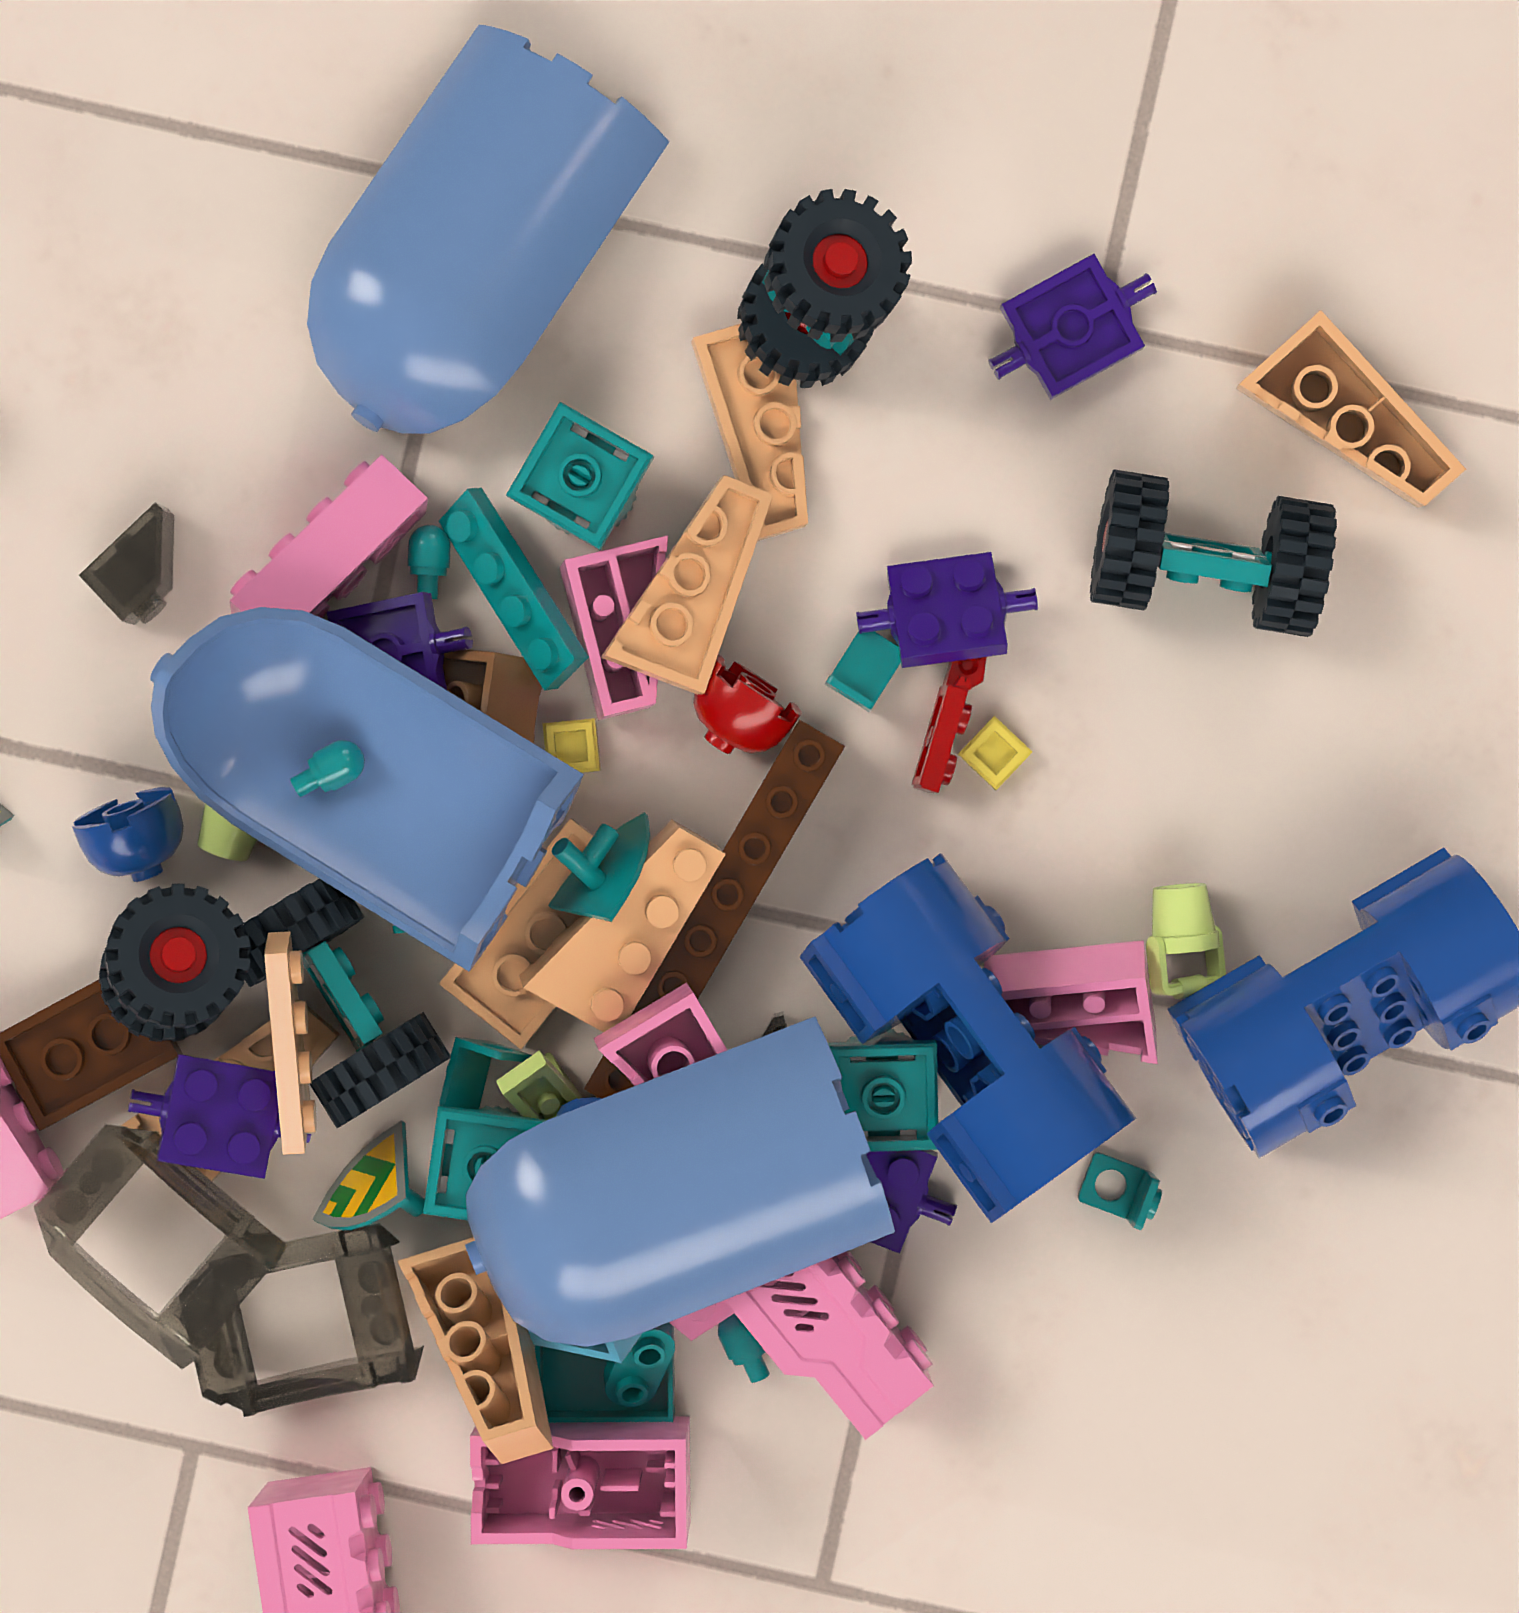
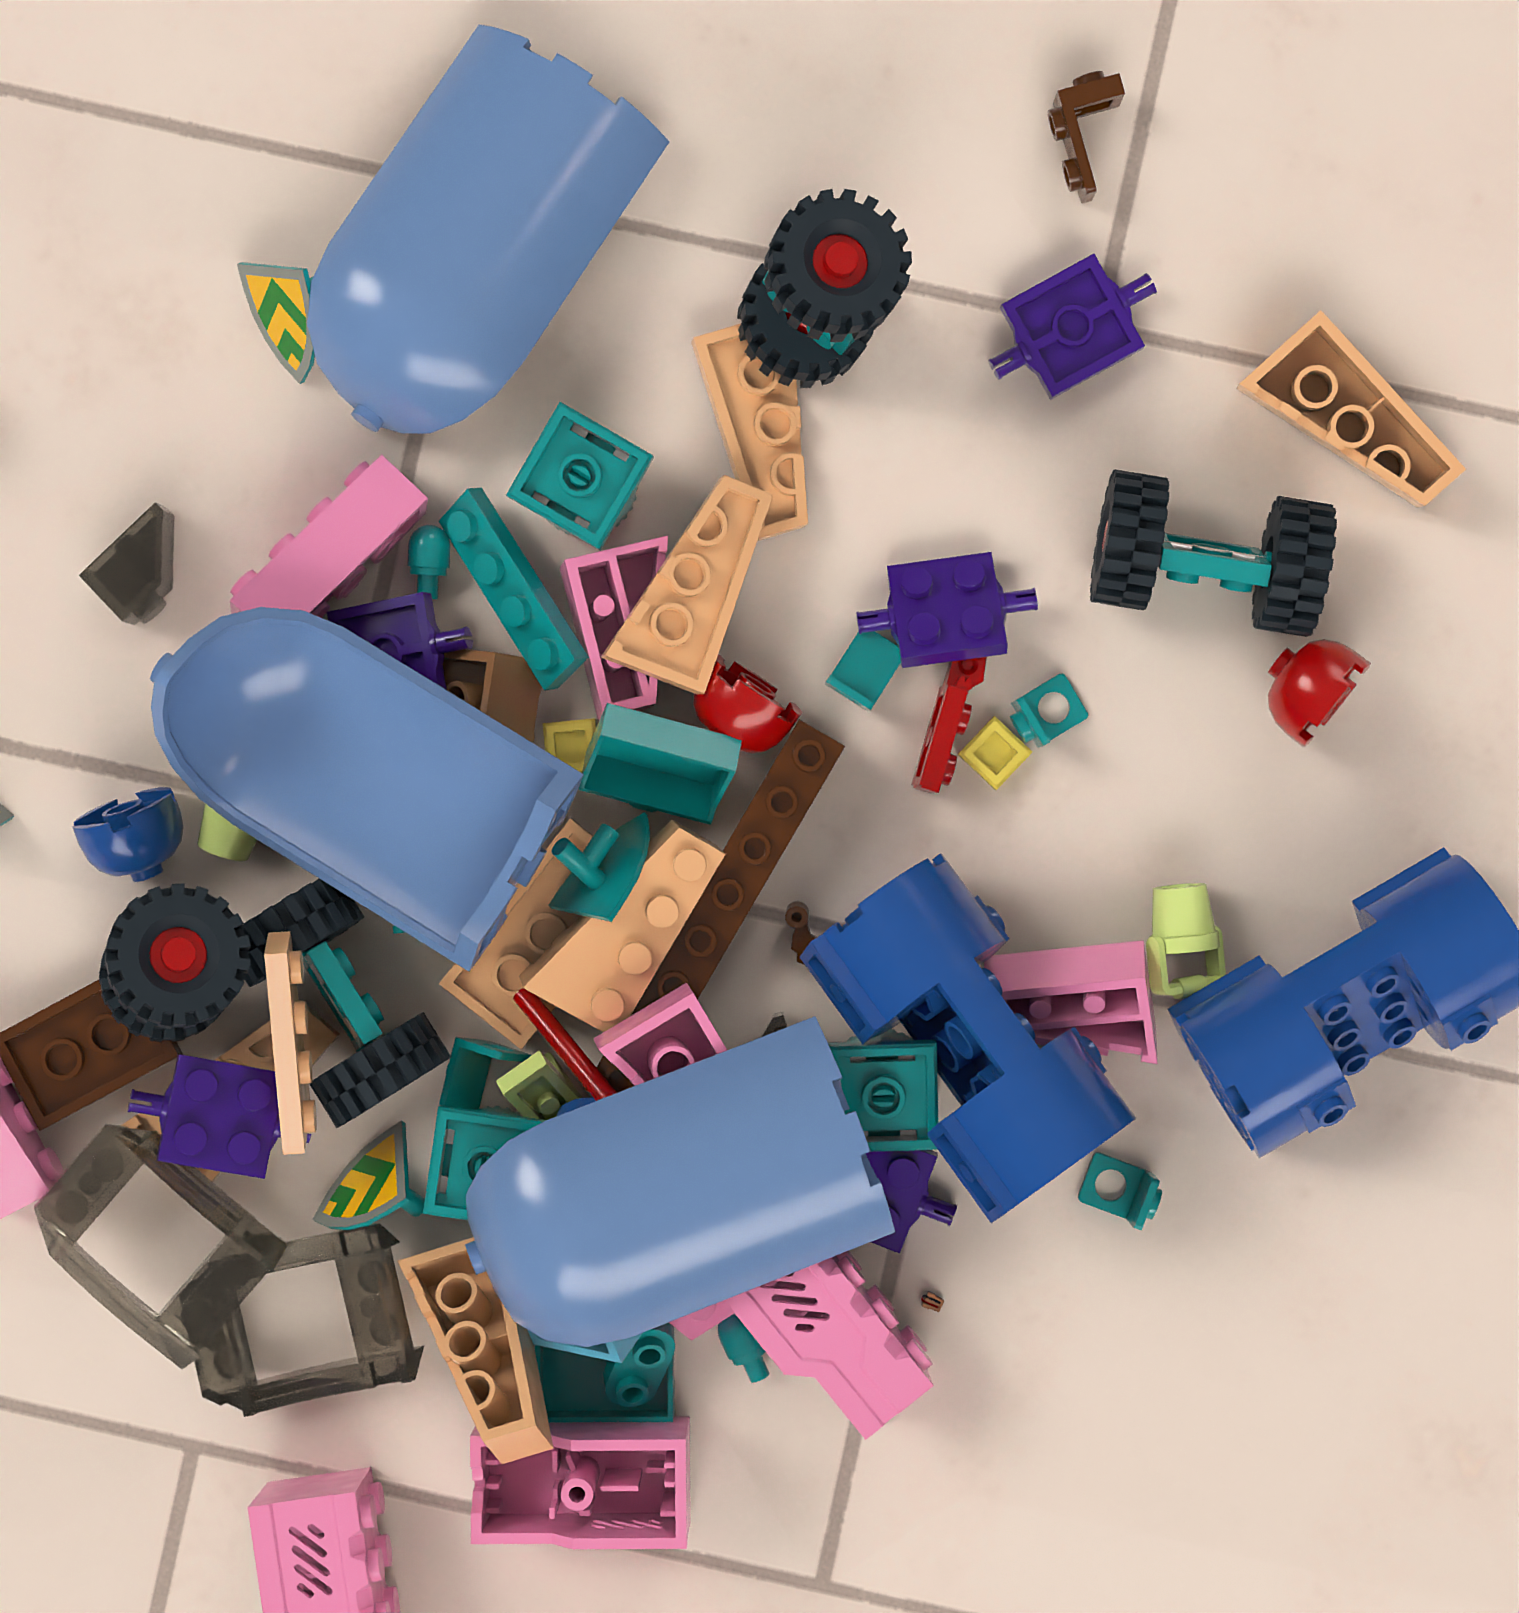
teal cylinder [290,740,365,797] -> none
none -> shield [237,262,315,384]
none -> red bar [513,988,617,1101]
none -> teal container [578,703,742,825]
none -> reddish brown piece [785,901,817,965]
none -> nougat piece [921,1291,944,1312]
none -> teal bracket [1009,674,1088,748]
none -> reddish brown bracket [1048,71,1125,203]
none -> red cylinder [1268,639,1371,747]

